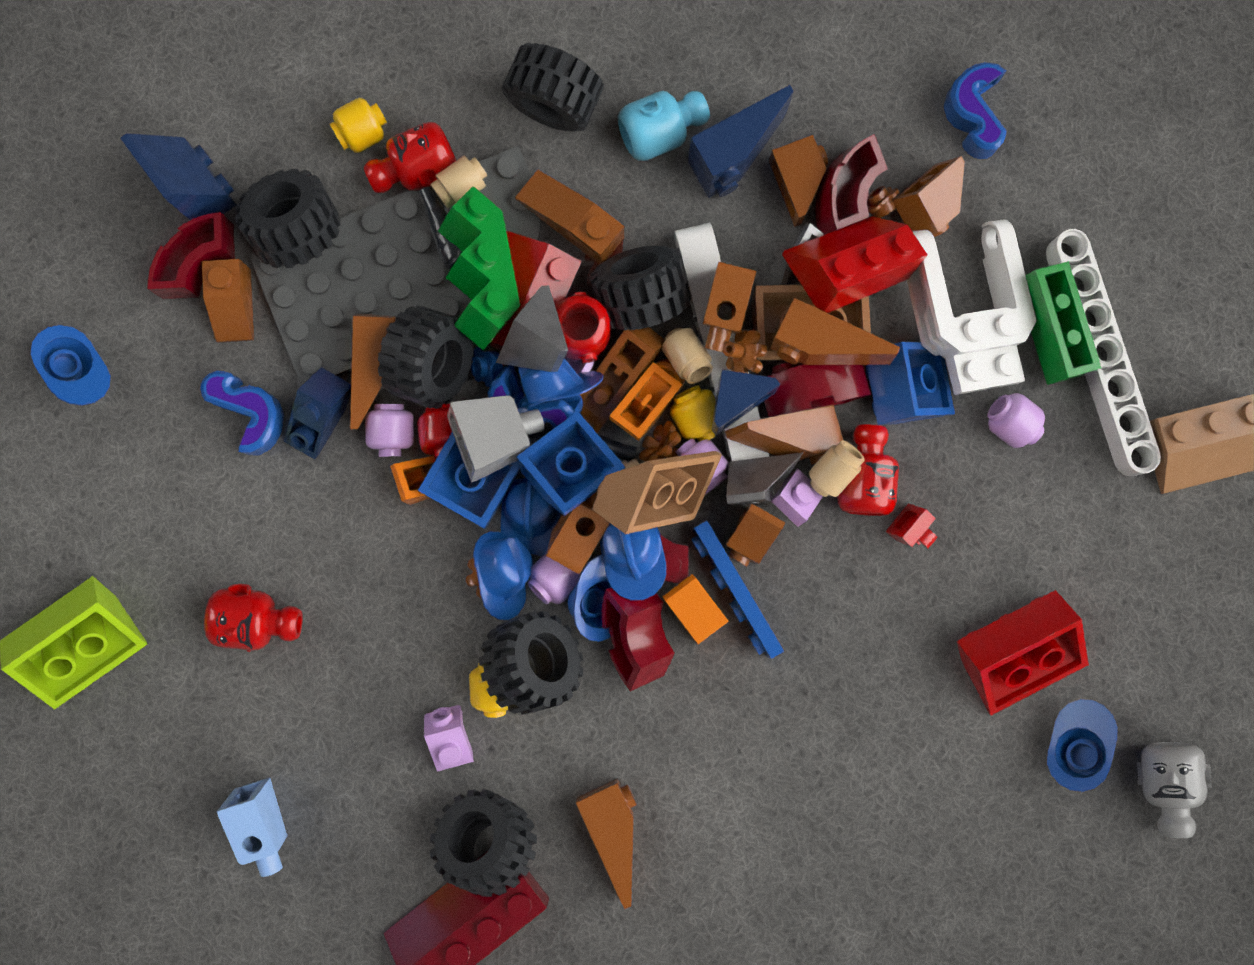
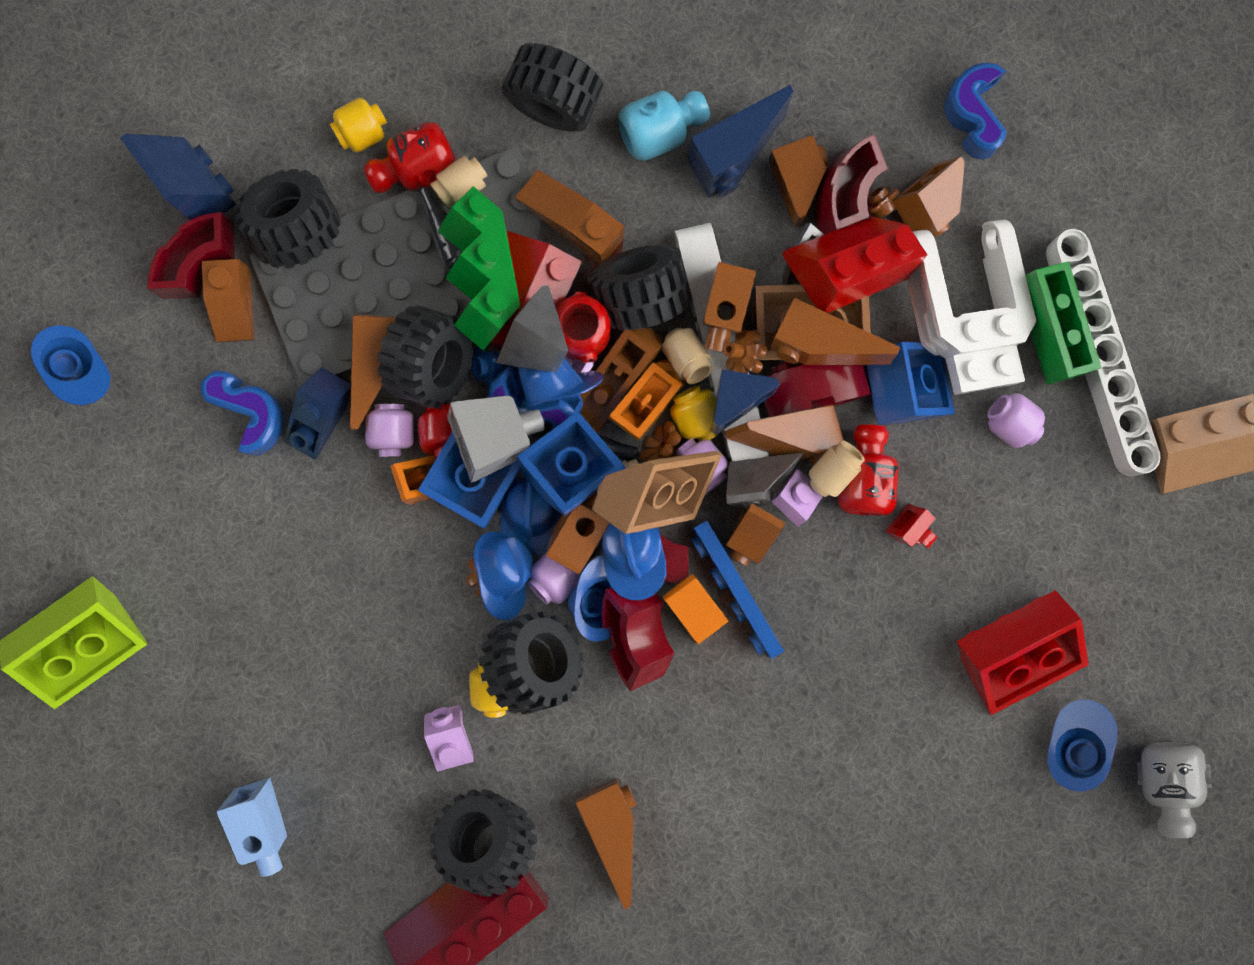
red piece [204,584,303,652] -> none

